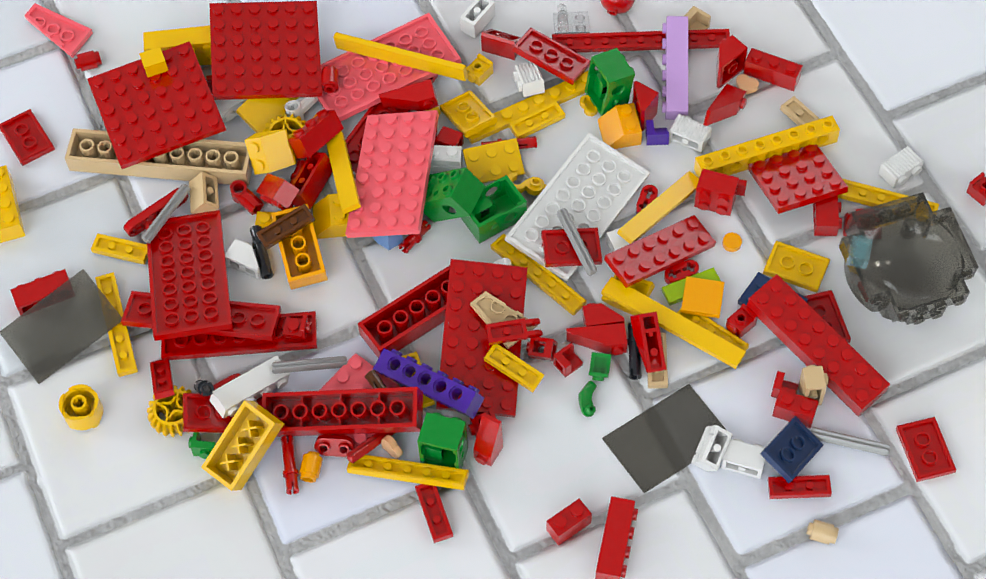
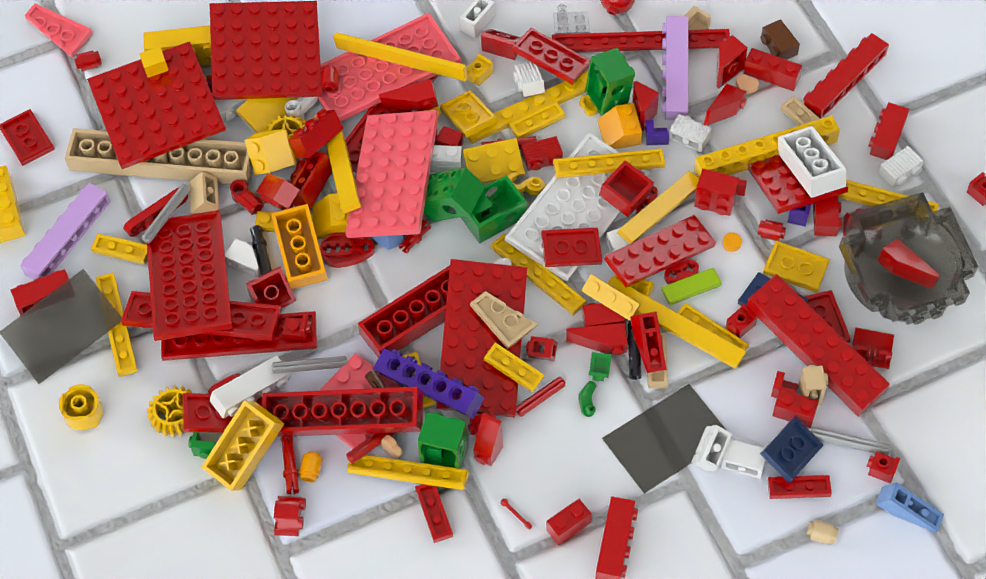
red tile [150,359,175,400] -> none
black pin [194,380,214,396] -> none
reddish brown tile [256,204,315,250] -> none
red plate [314,434,355,457] -> none
red hinge [485,318,543,345] -> none
red panel [553,343,583,377] -> none
light grey axle [557,208,597,276] -> none
light orange tile [681,276,725,318] -> none
clear light blue brick [846,235,873,269] -> none
red tile [896,417,956,482] -> none
none -> lavender brick [20,183,111,280]
none -> red slope [246,267,296,308]
none -> red cylinder [273,496,306,536]
none -> red piece [320,232,375,268]
none -> red hinge [500,498,532,530]
none -> red axle [516,377,565,417]
none -> red brick [521,136,563,171]
none -> yellow tile [553,148,666,179]
none -> yellow plate [581,274,641,321]
none -> red piece [599,160,655,217]
none -> red brick [757,219,786,241]
none -> reddish brown brick [760,19,800,60]
none -> white brick [778,126,846,198]
none -> dark purple panel [787,204,811,227]
none -> red brick [803,33,889,119]
none -> red hinge [852,327,894,369]
none -> red brick [866,451,900,484]
none -> red brick [868,102,909,160]
none -> medium blue slope [876,482,944,533]
none -> red slope [877,238,941,289]

